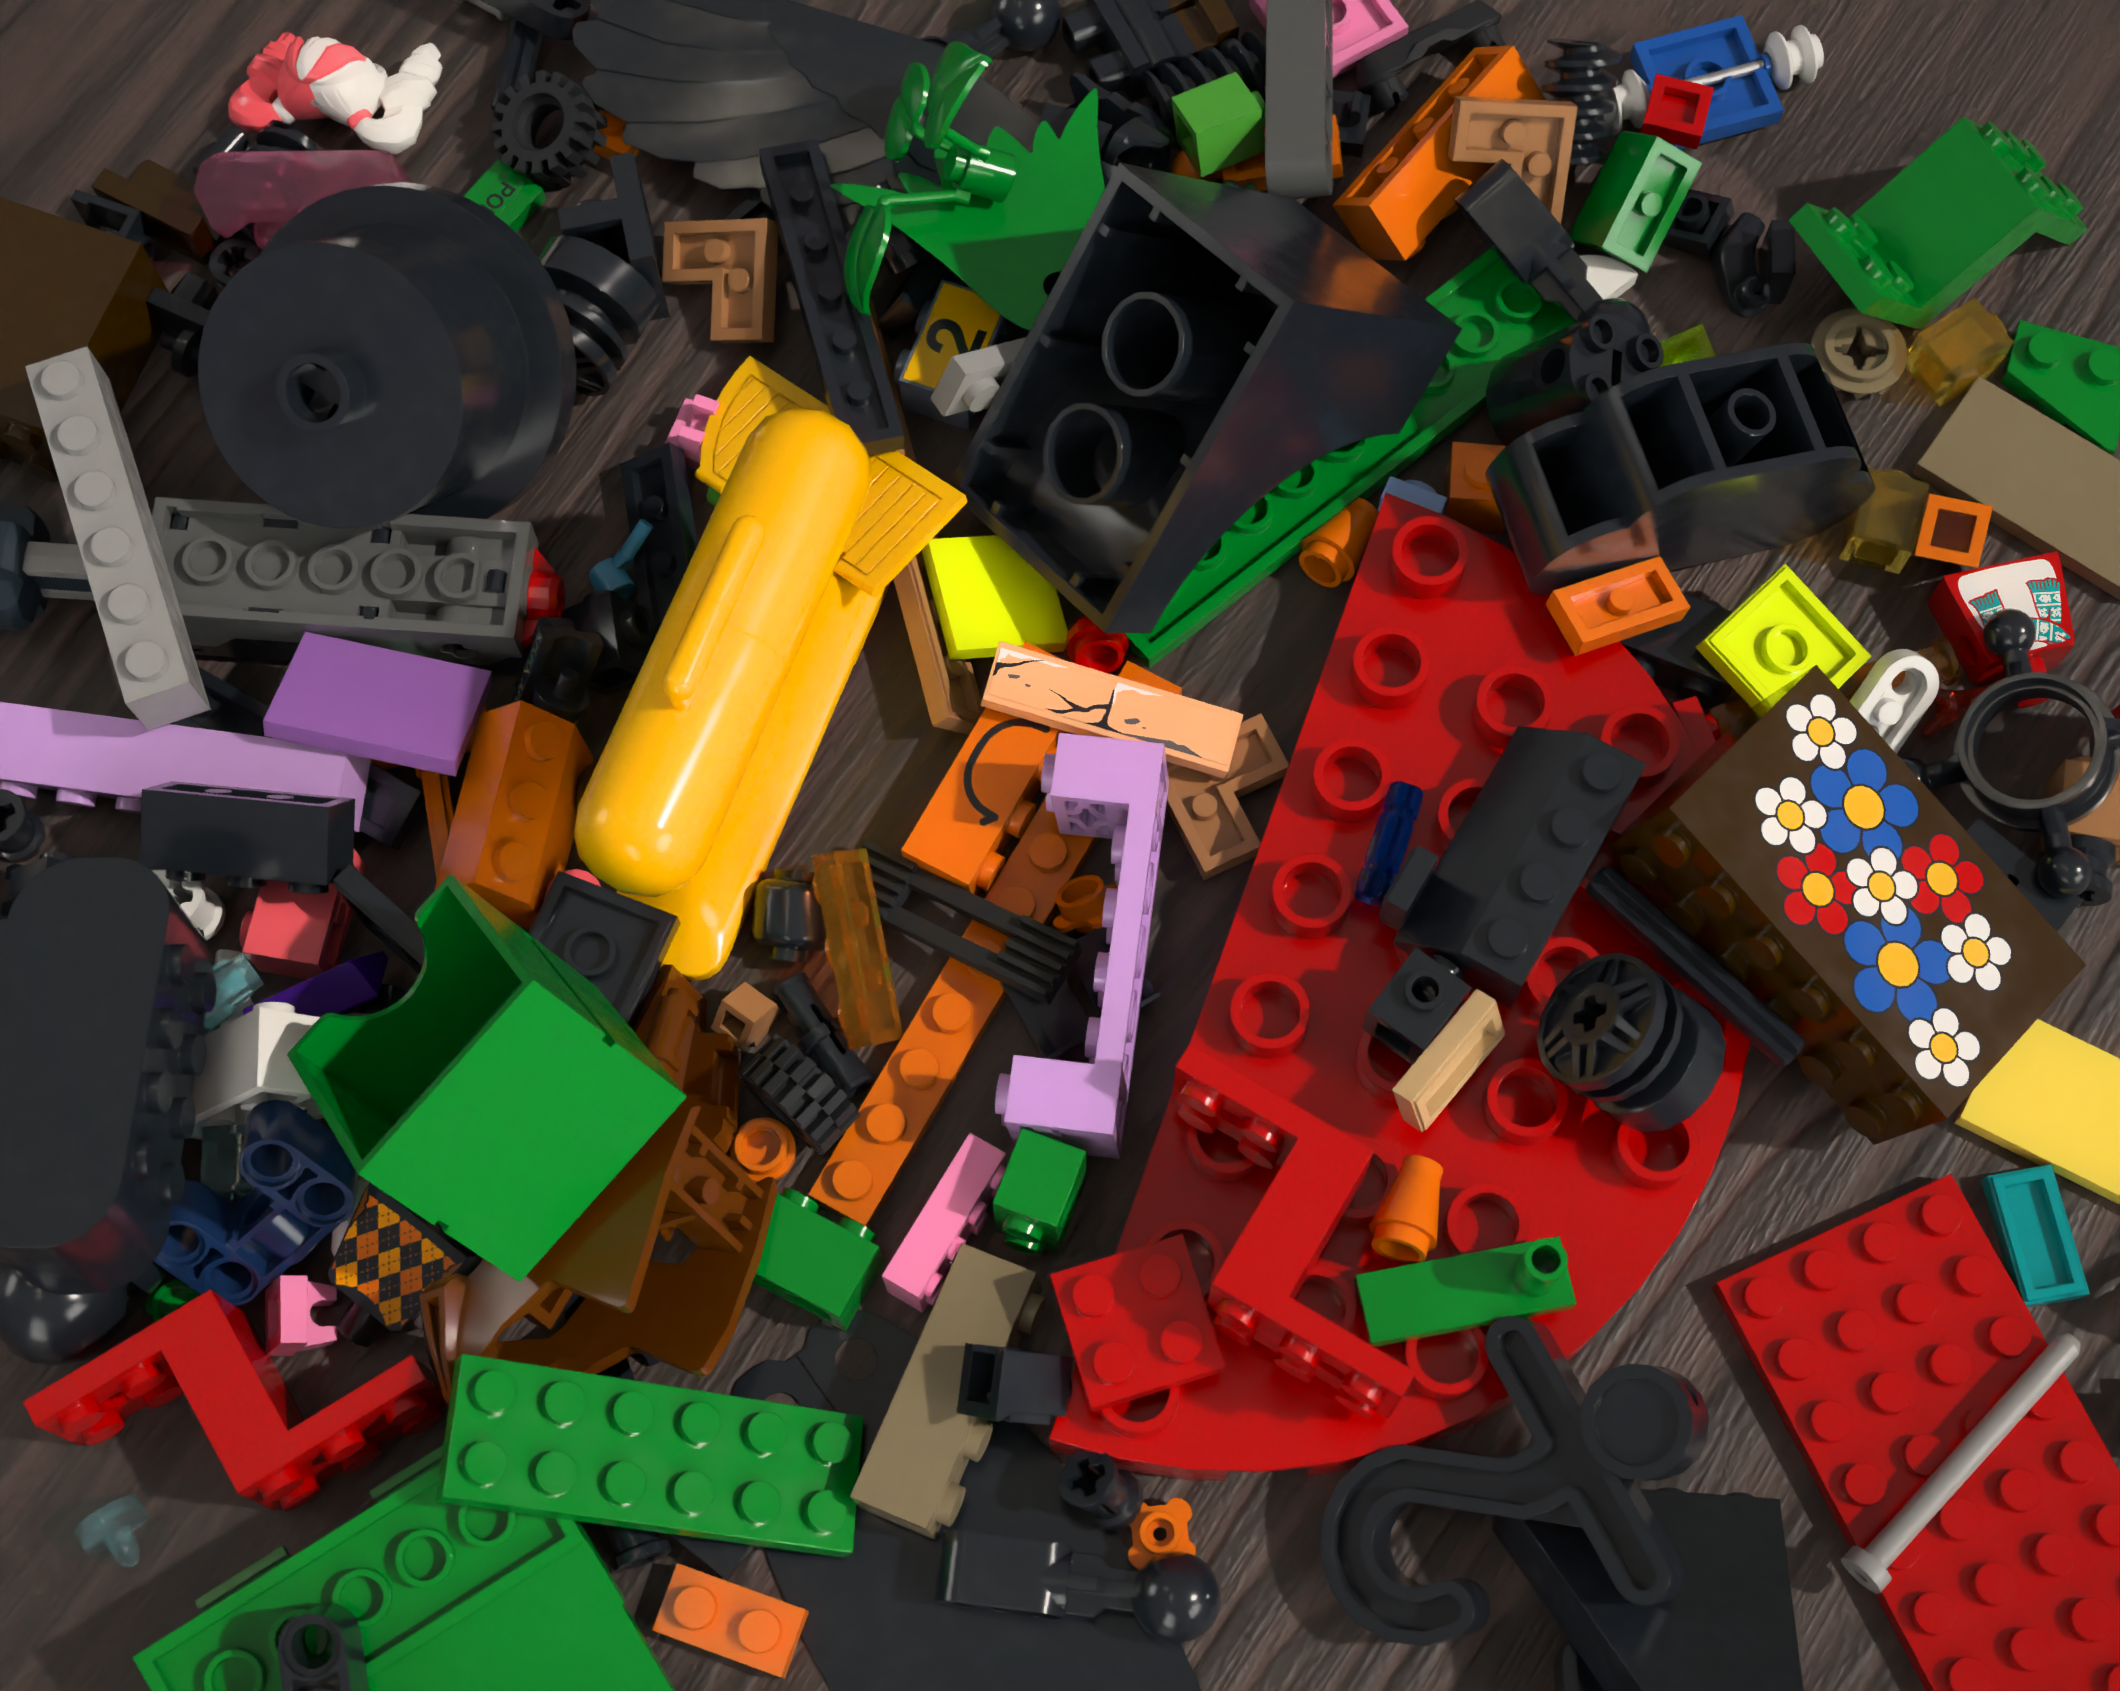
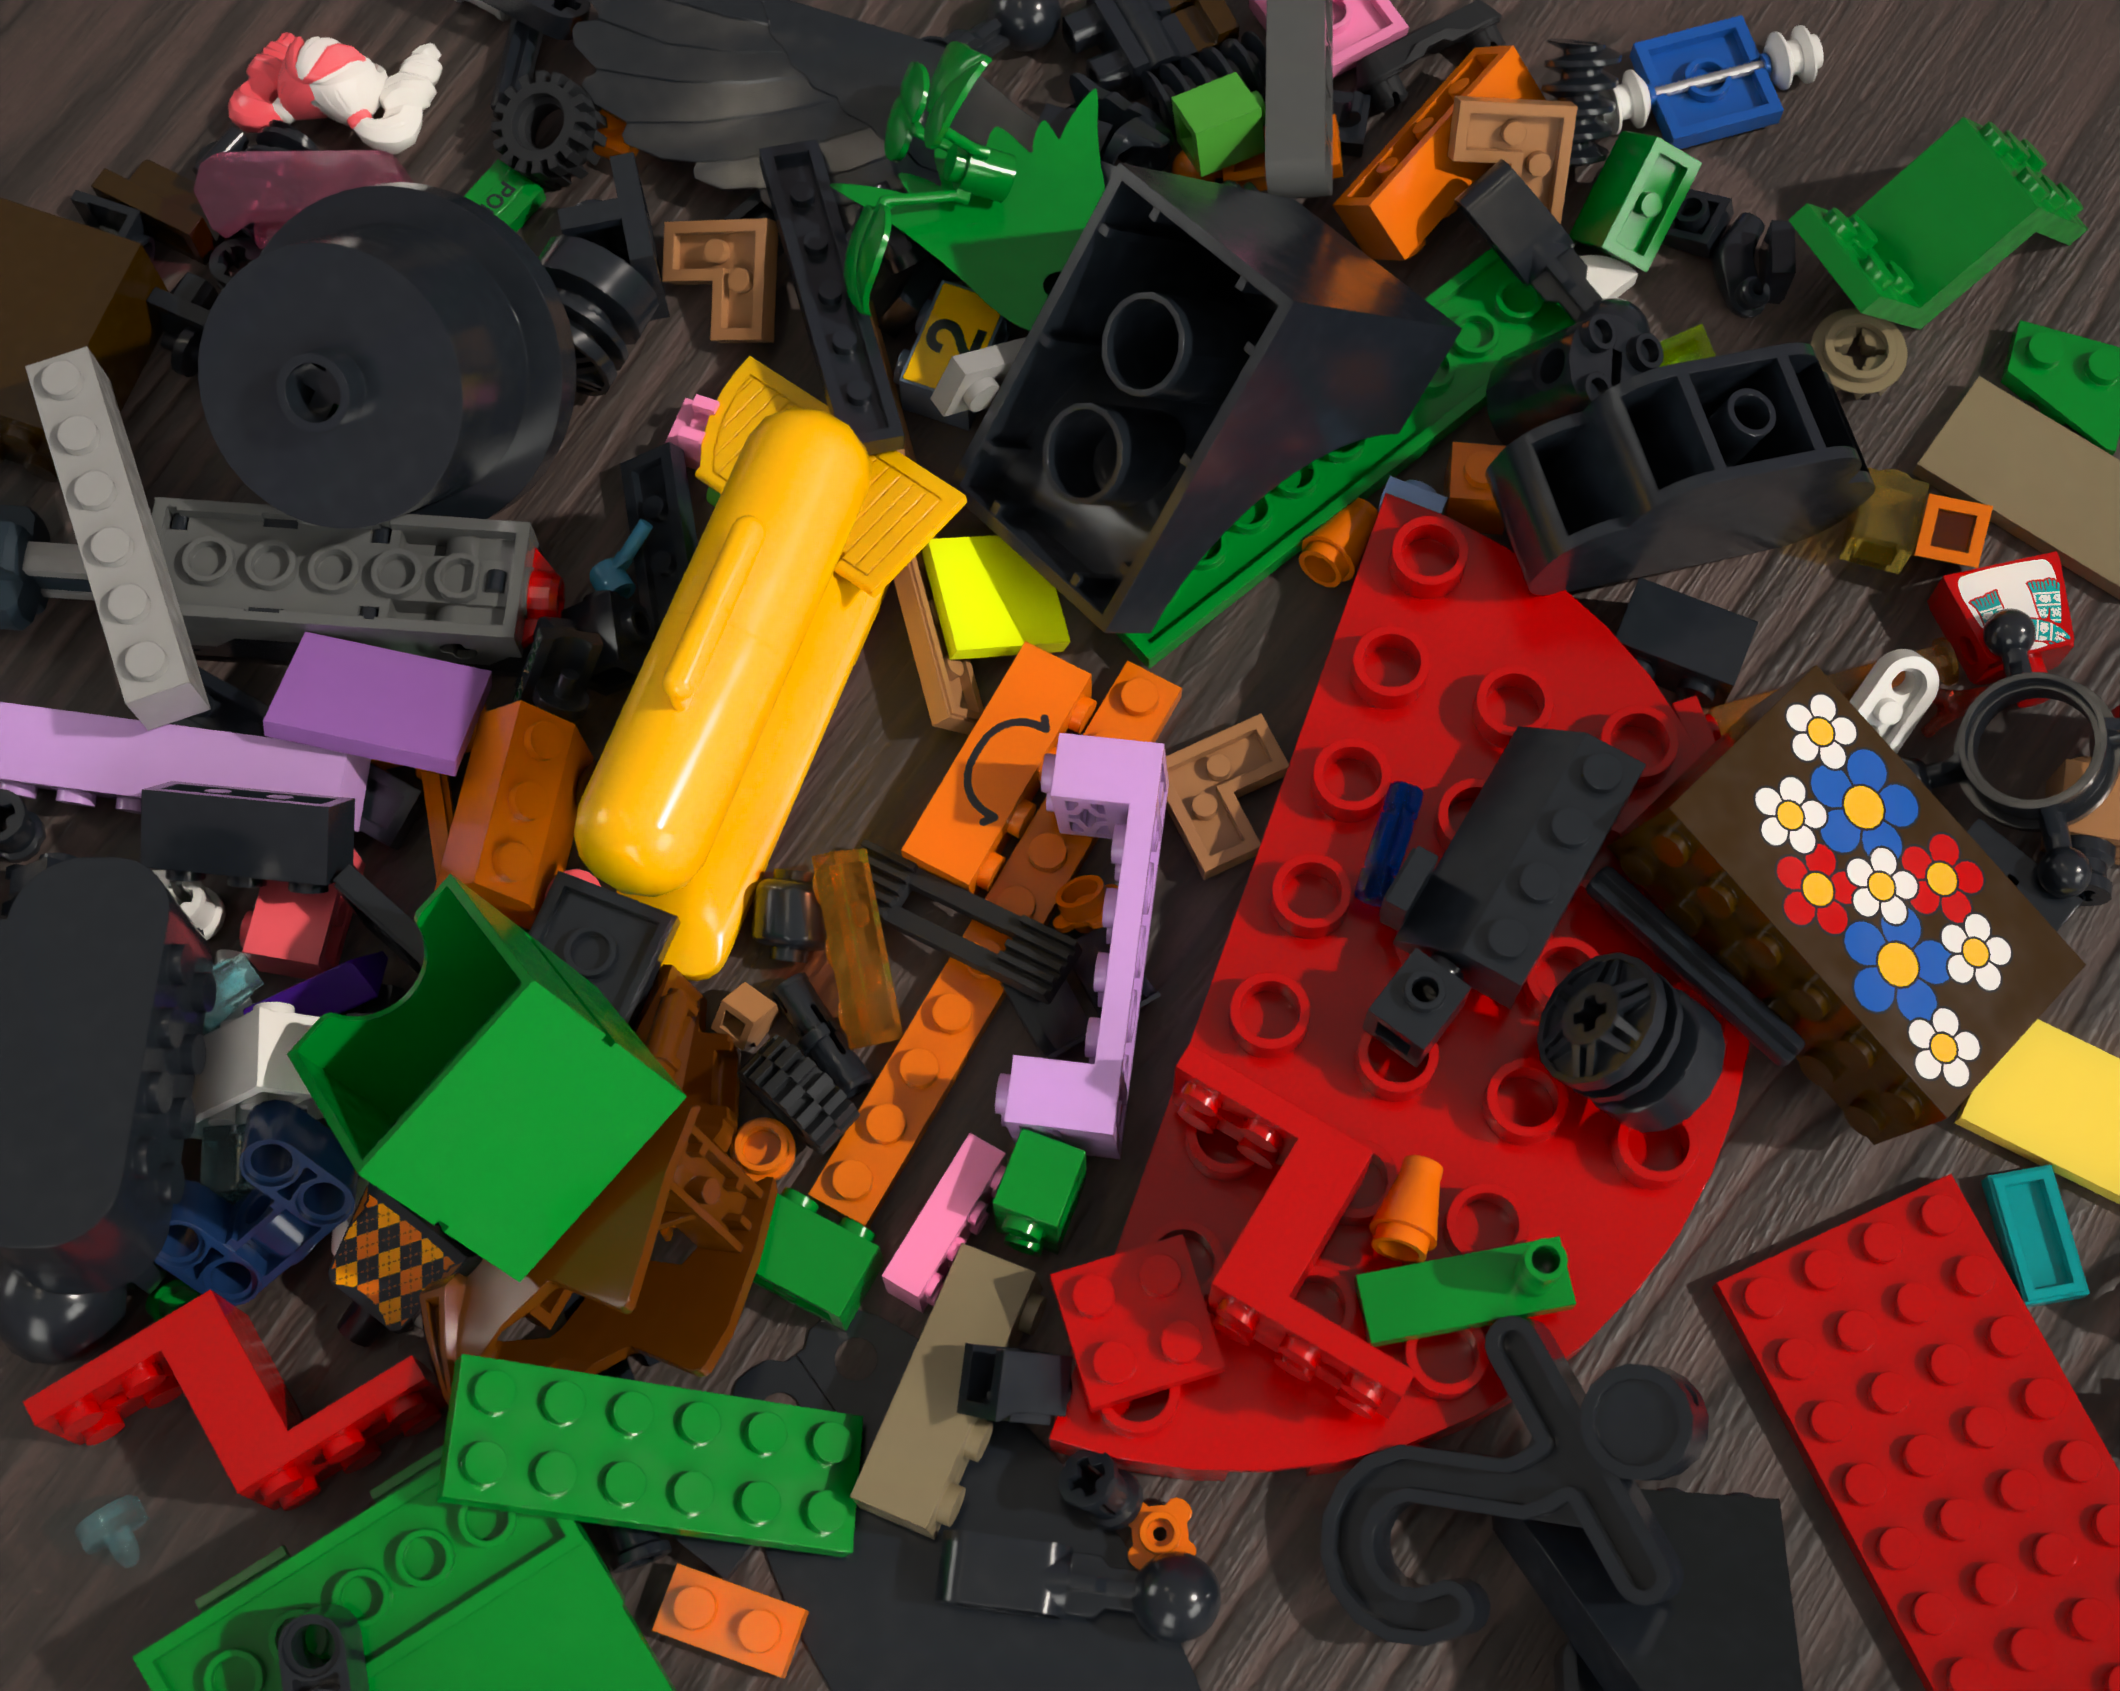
bright pink tile [265,1275,337,1356] -> none
light nougat tile [980,641,1243,779] -> none
red plate [1066,615,1129,674] -> none
tan tile [1392,989,1505,1132] -> none
orange plate [1546,556,1690,656] -> none
red plate [1640,74,1714,150] -> none
neon yellow tile [1695,564,1872,707] -> none
light grey bar [1841,1333,2081,1594] -> none
clear yellow brick [1905,298,2014,407] -> none

